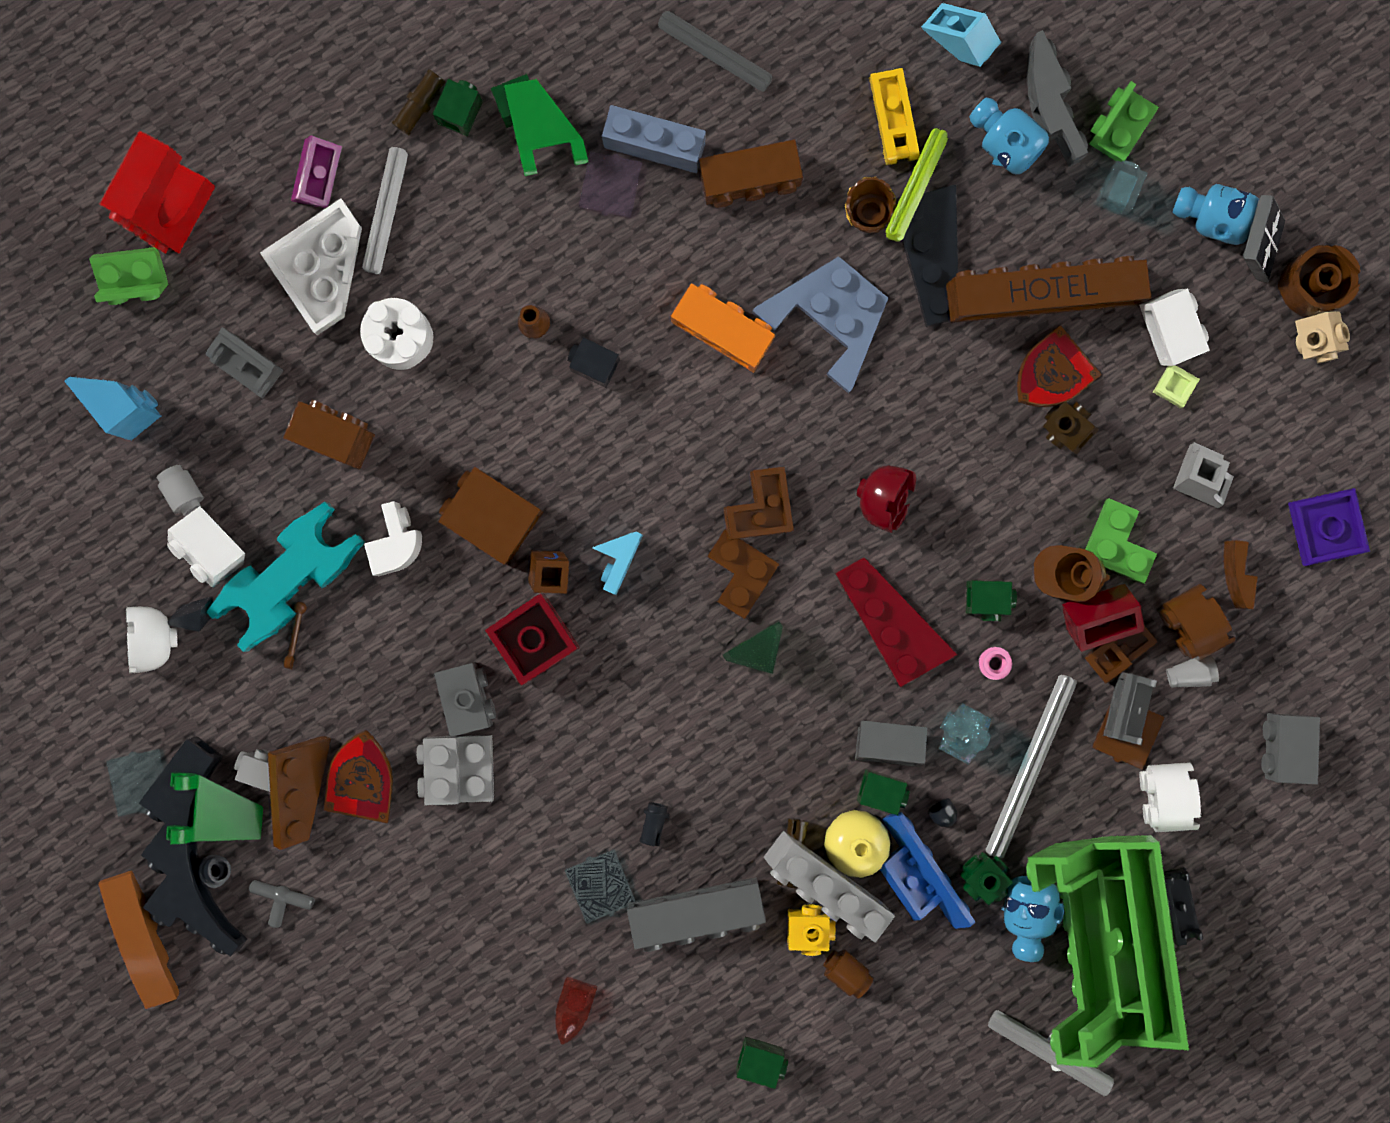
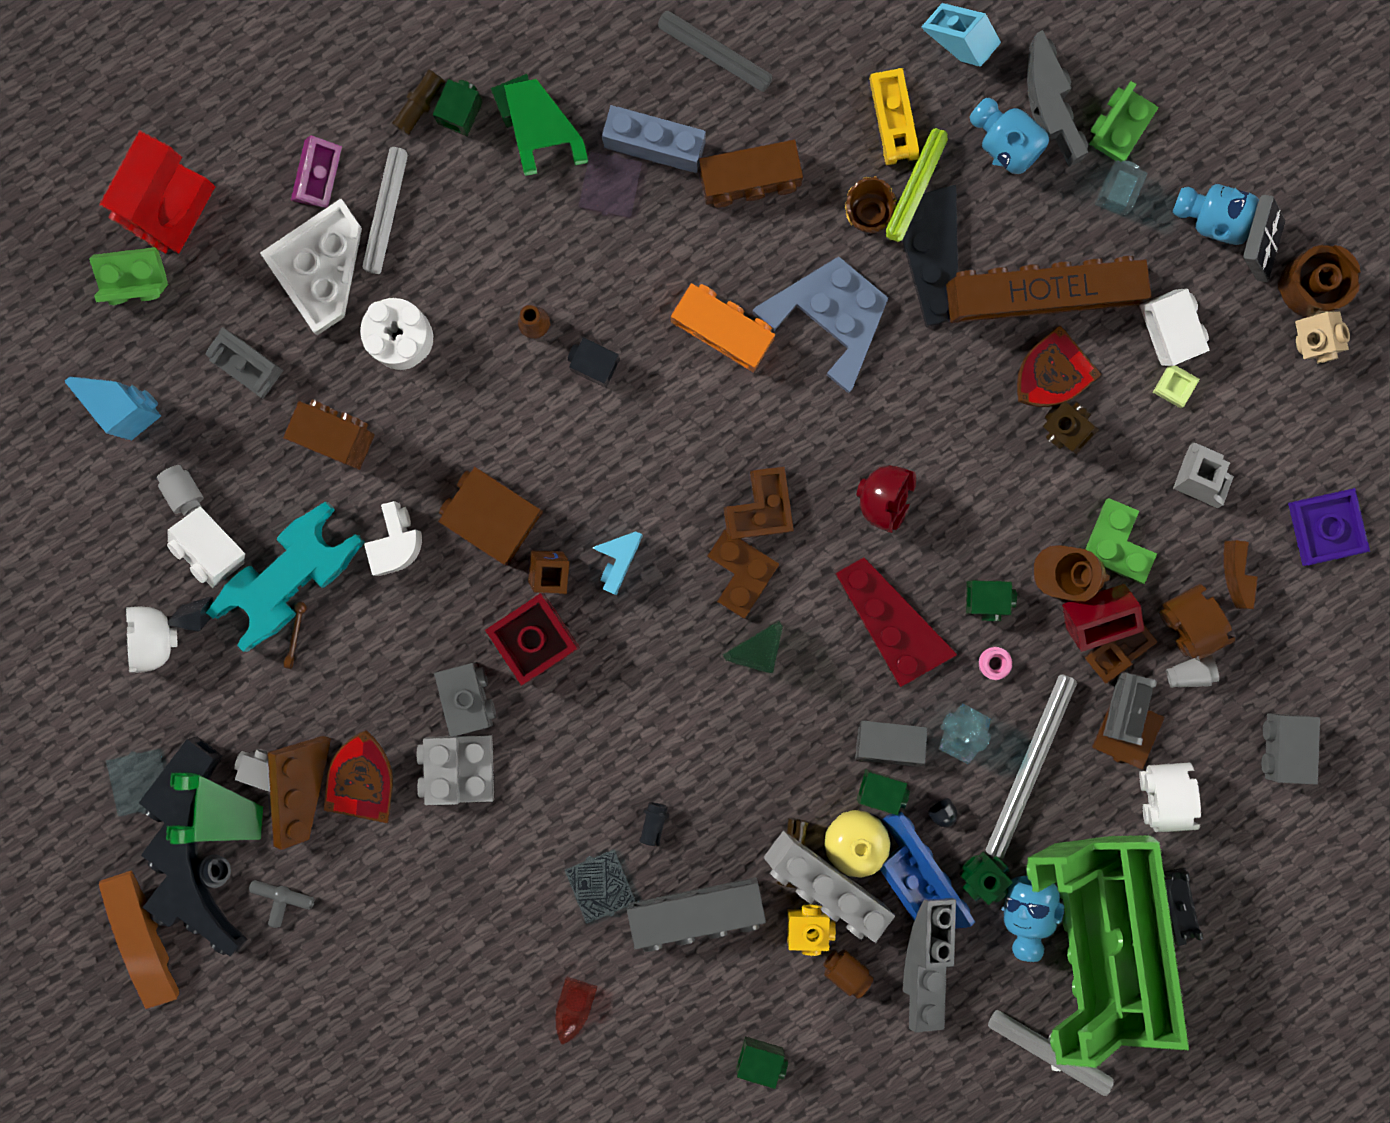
none -> dark grey slope [903,898,956,1033]

